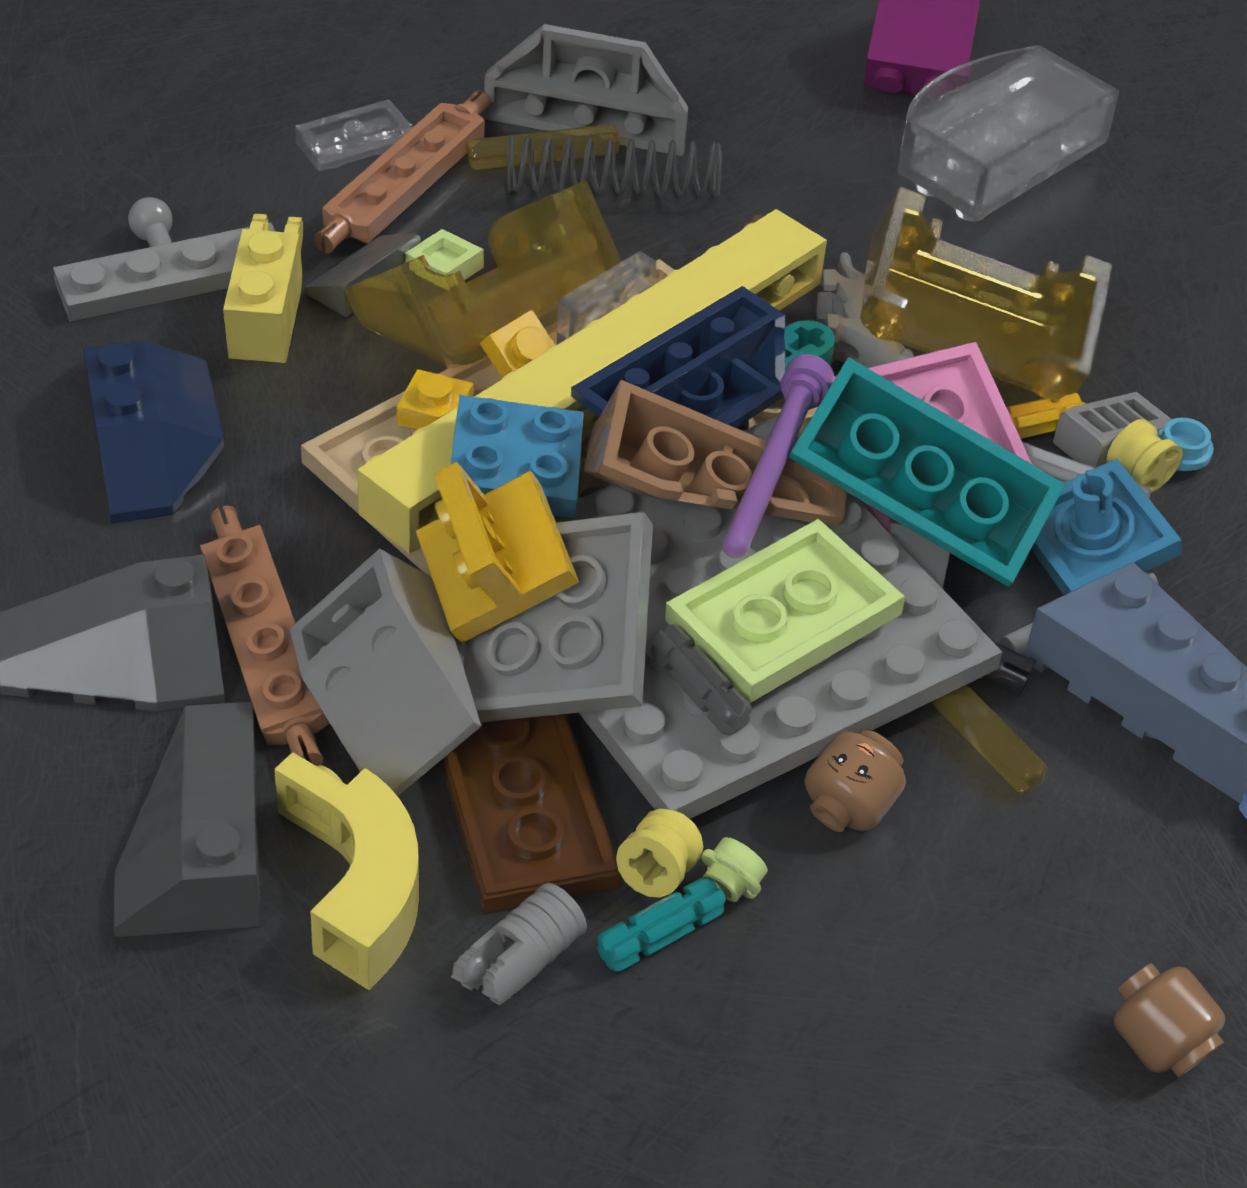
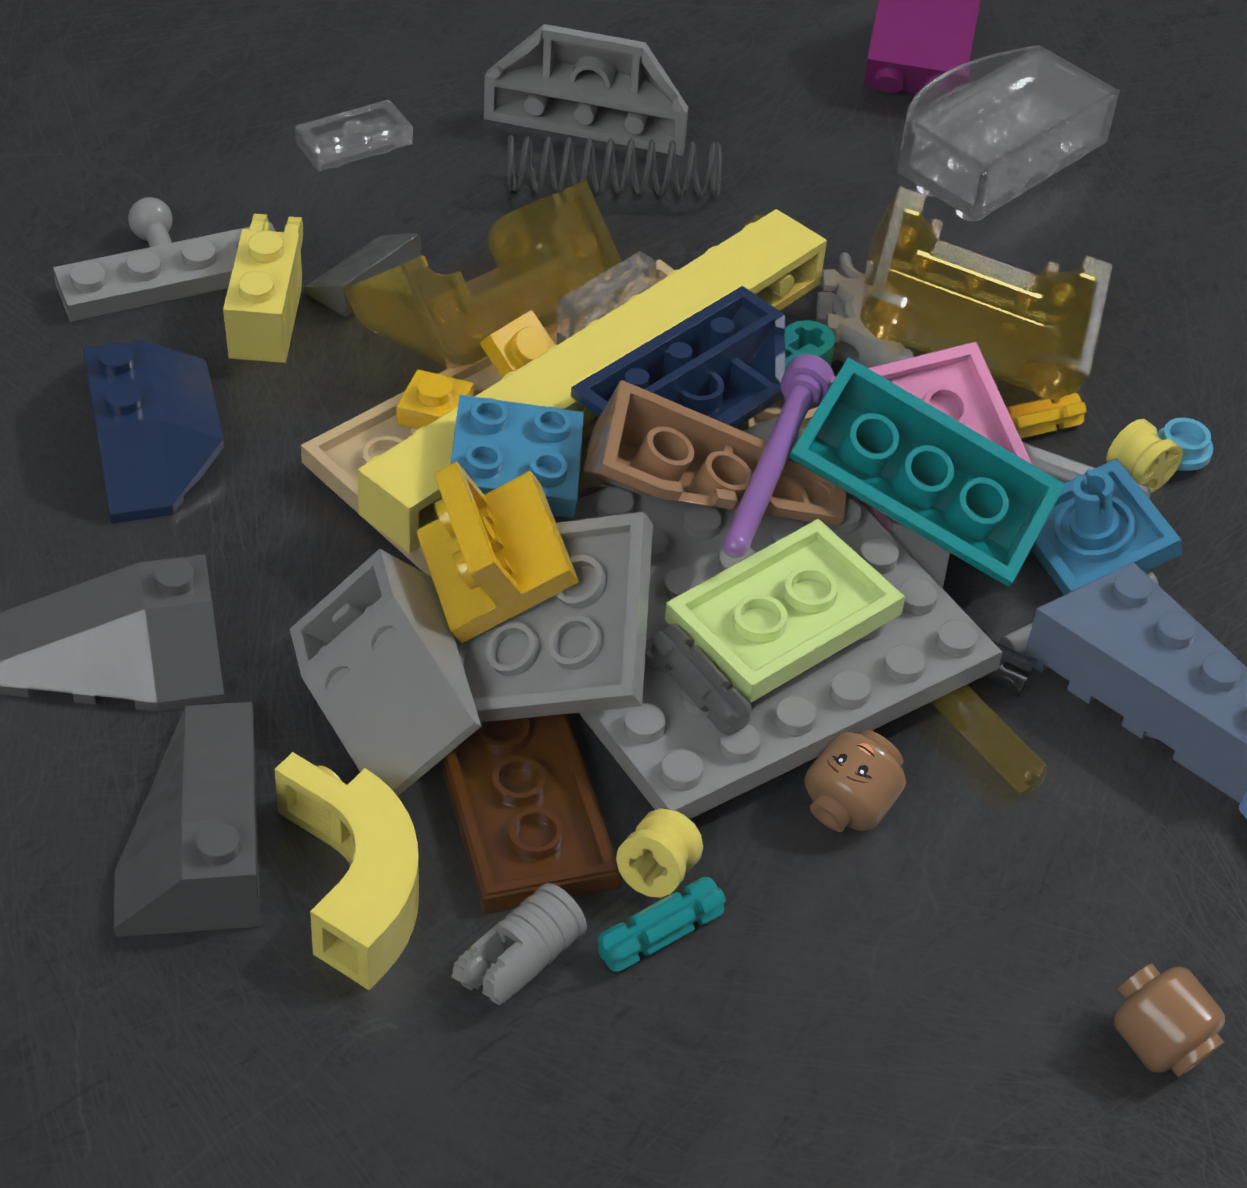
nougat plate [200,506,330,766] -> none
nougat plate [313,90,491,254] -> none
yellowish green plate [405,229,484,292] -> none
clear yellow axle [467,124,620,171] -> none
yellowish green plate [701,837,768,902] -> none
light grey slope [1053,392,1172,468] -> none

